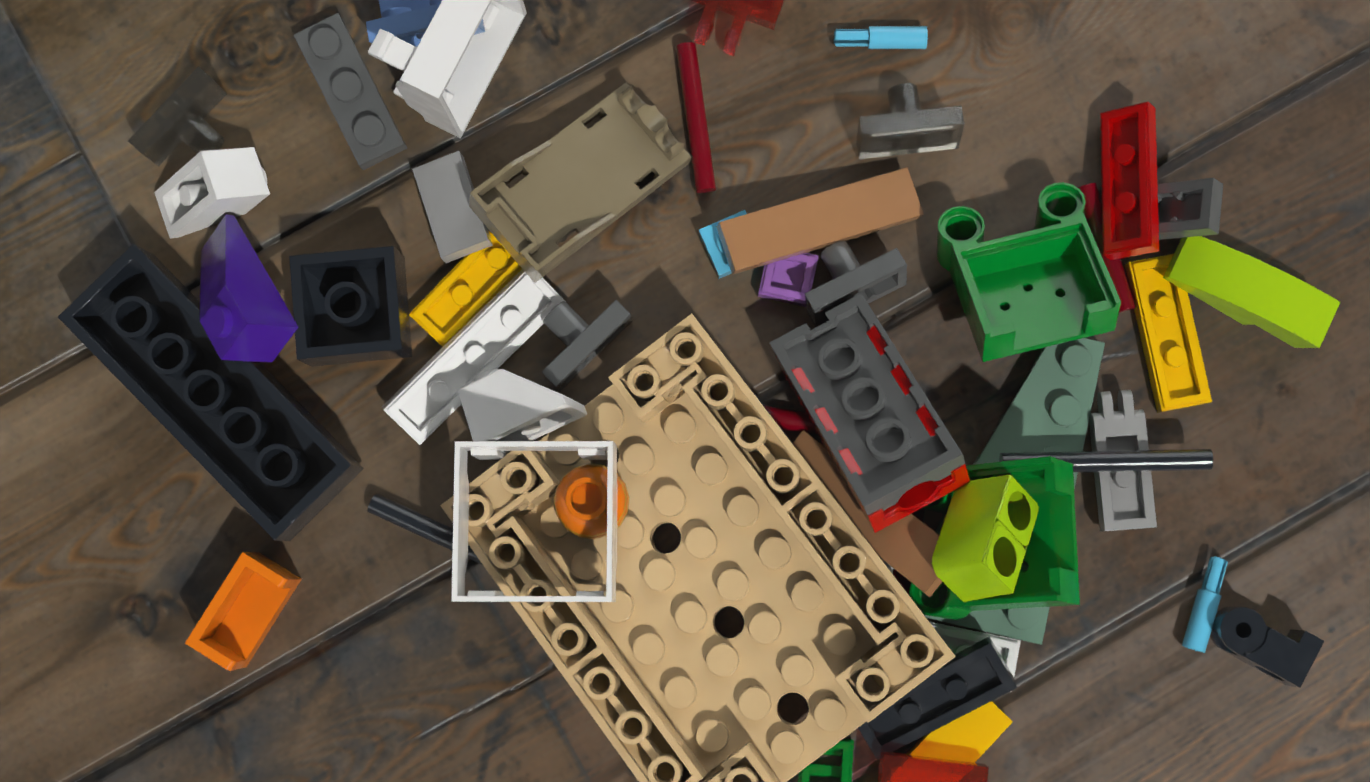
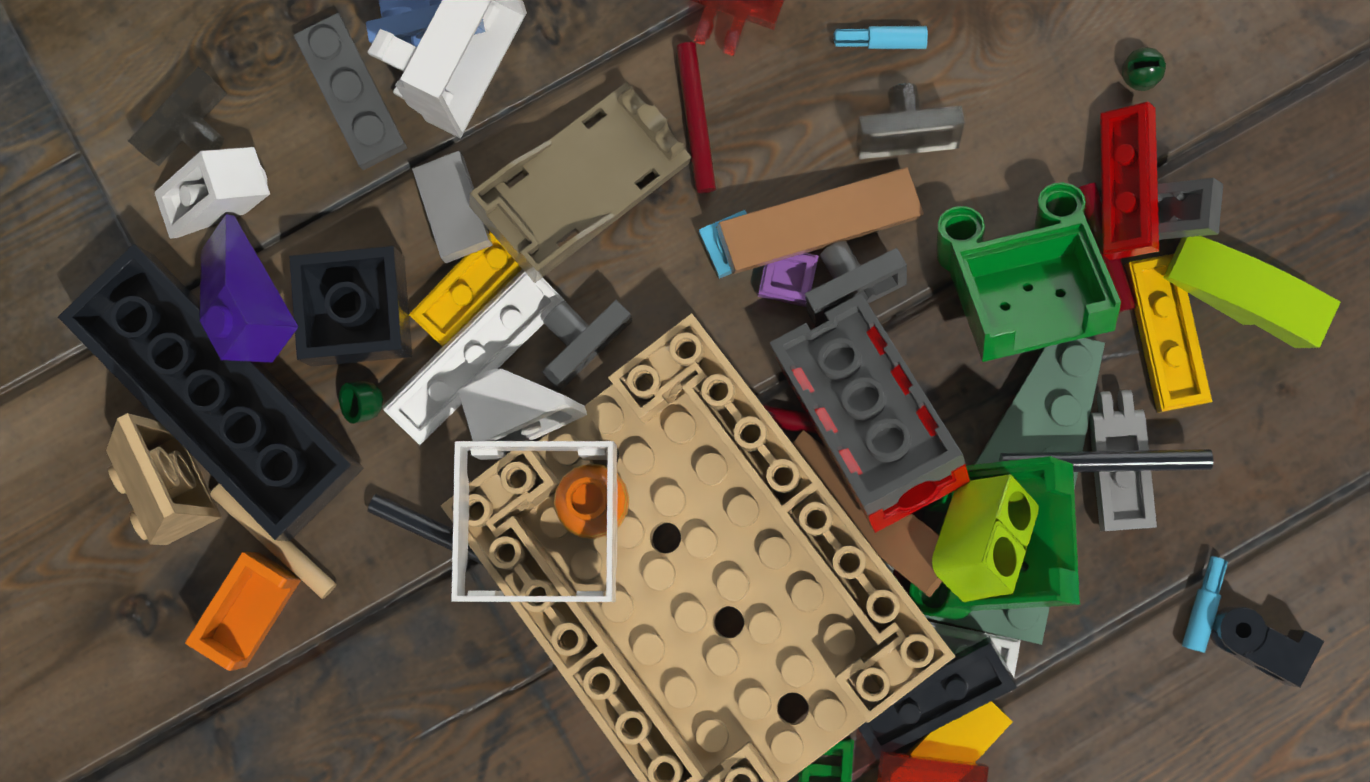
none -> tan slope [106,413,222,545]
none -> tan bar [210,484,337,599]
none -> dark green hinge [339,381,384,424]
none -> dark green hinge [1122,47,1166,91]

